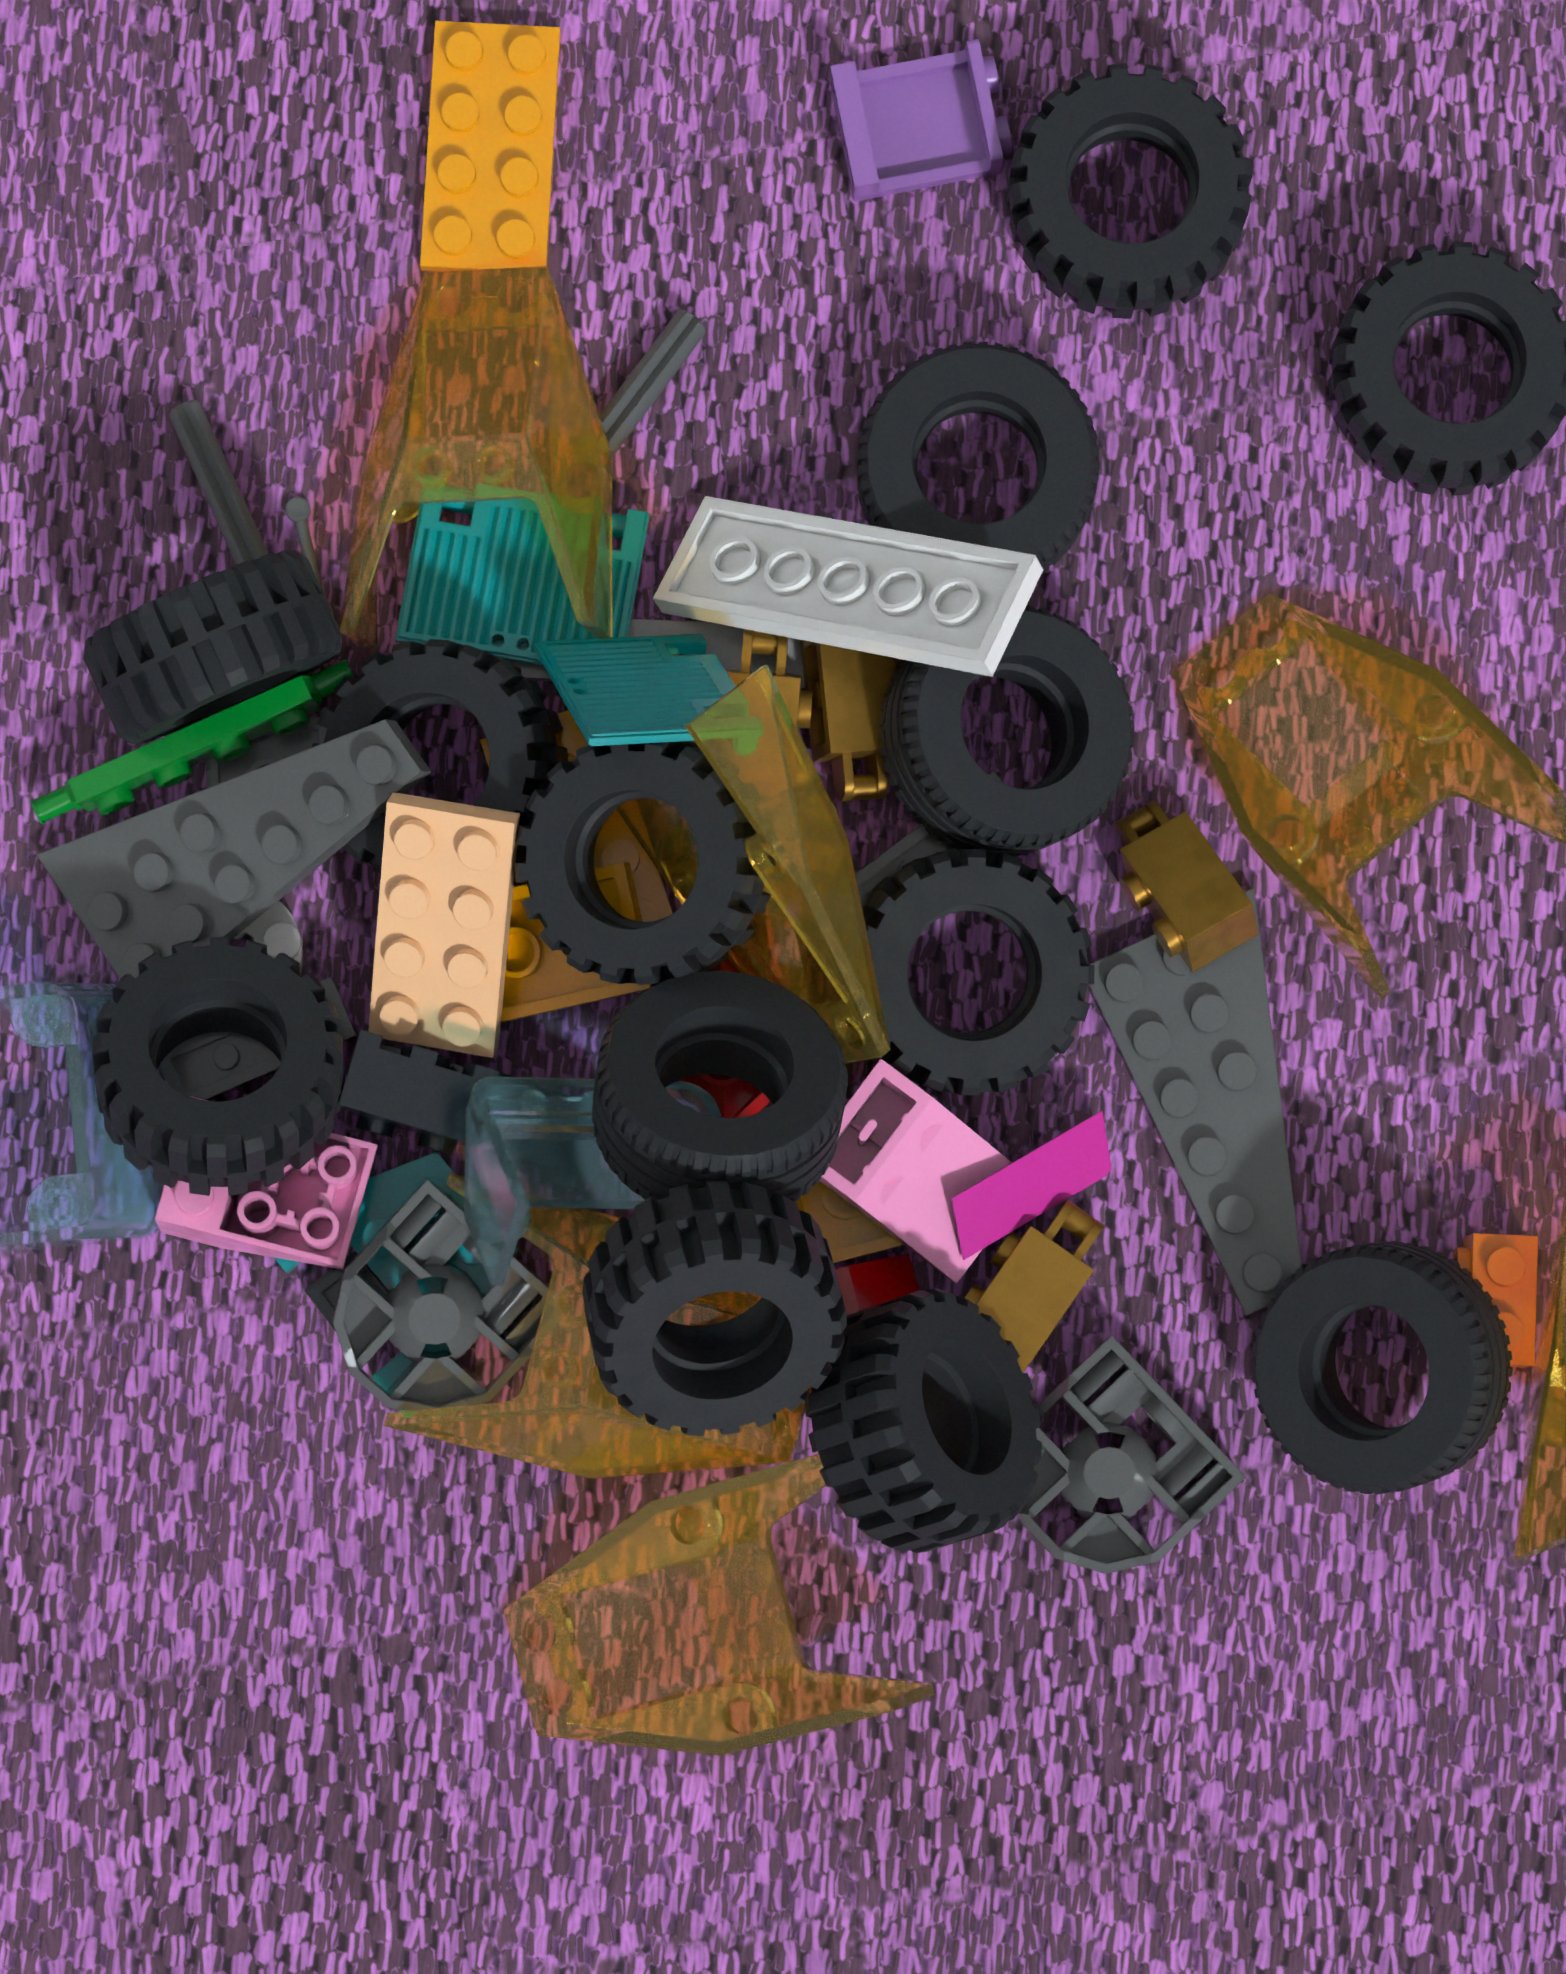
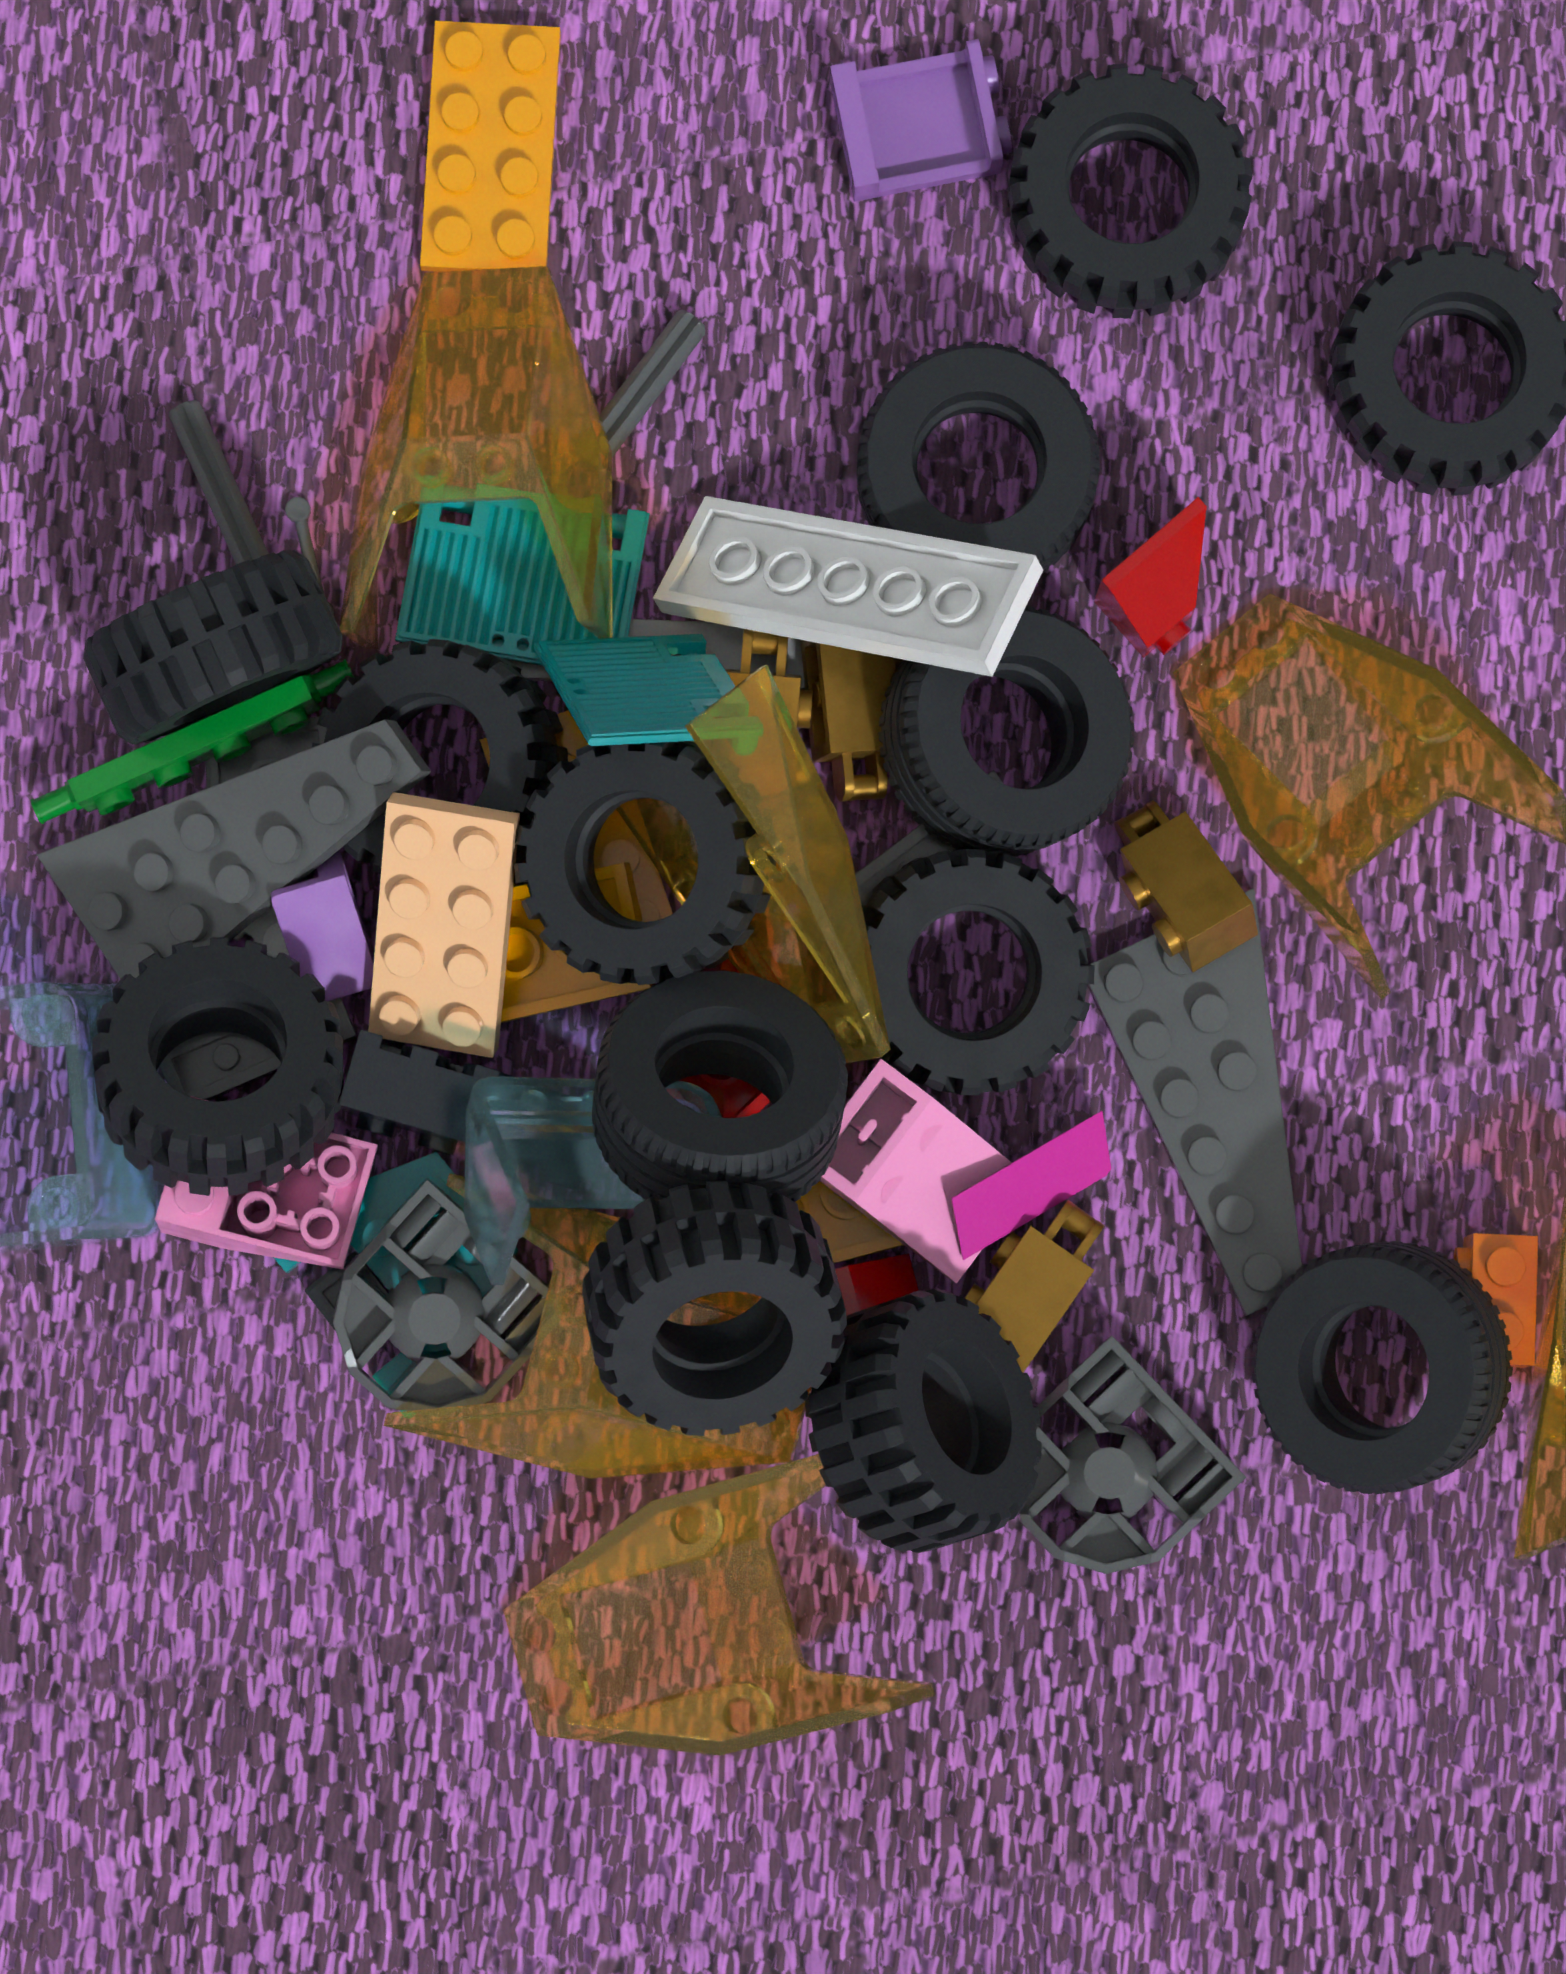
none -> medium lavender panel [270,849,374,1001]
none -> red slope [1094,497,1207,658]

